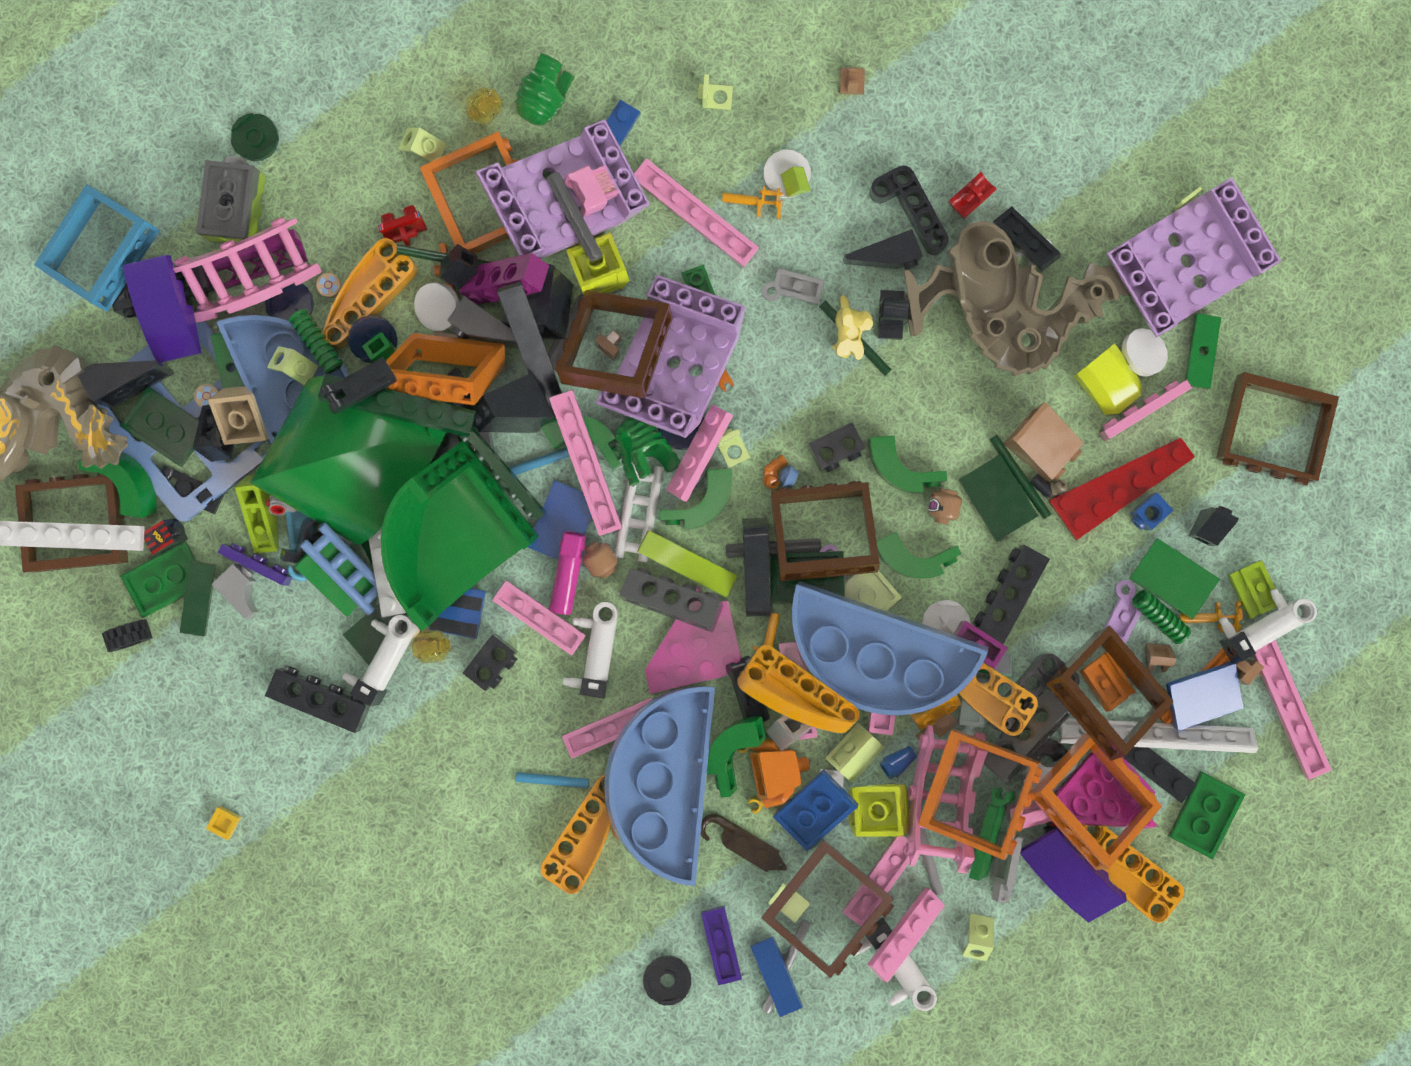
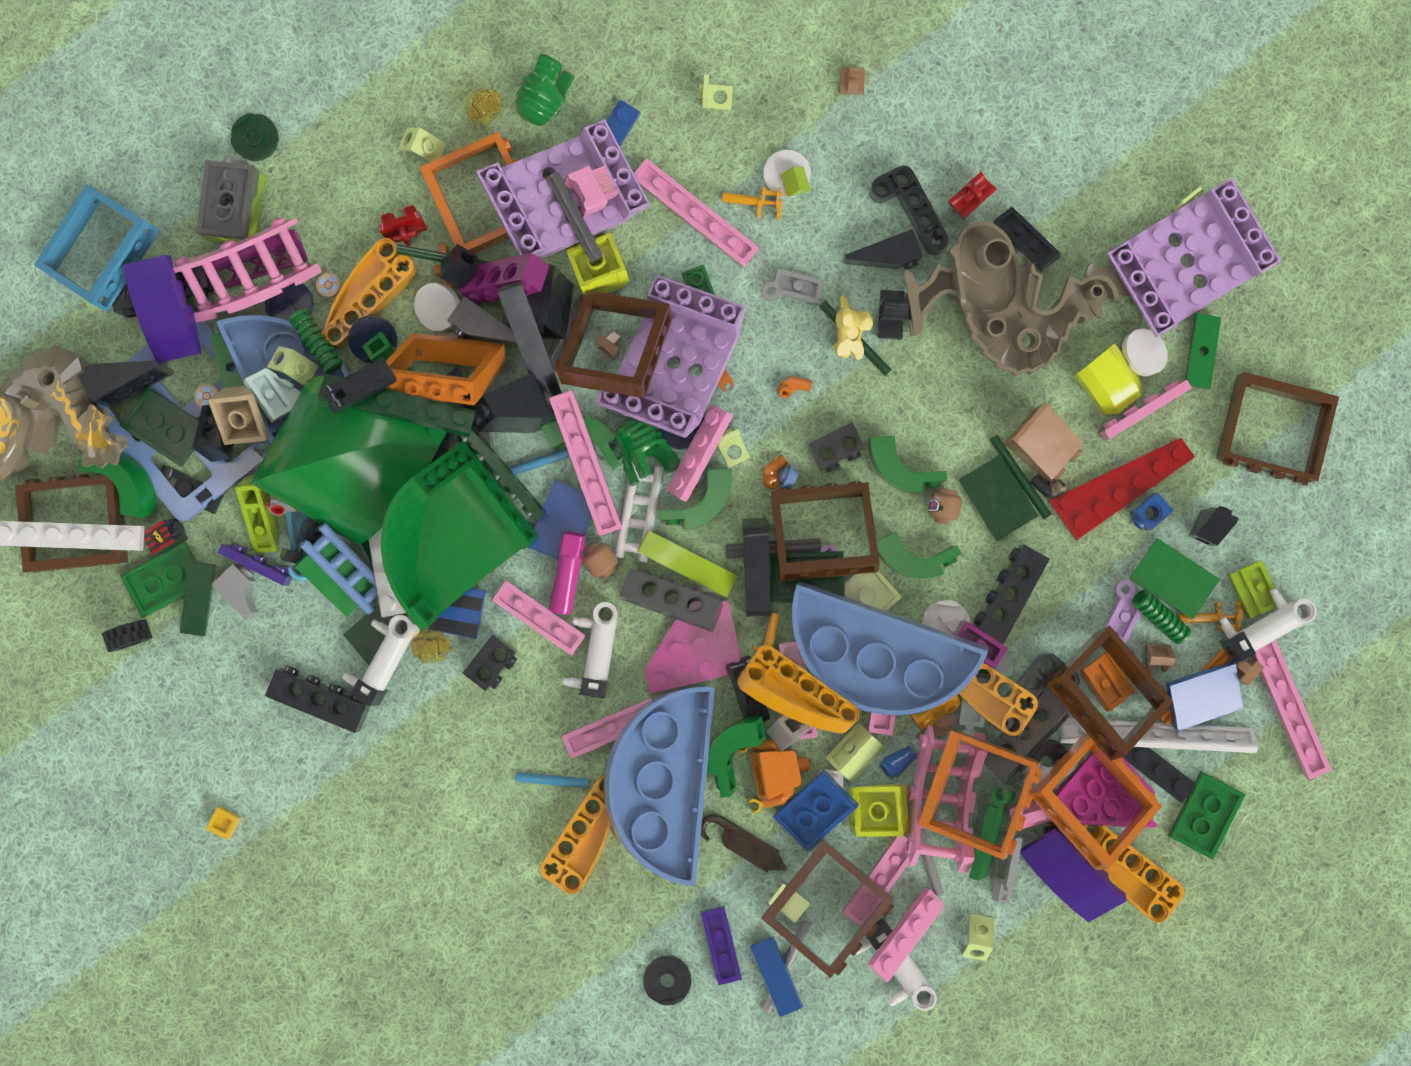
none -> light aqua wing [243,368,301,423]
none -> orange arm [777,376,812,398]

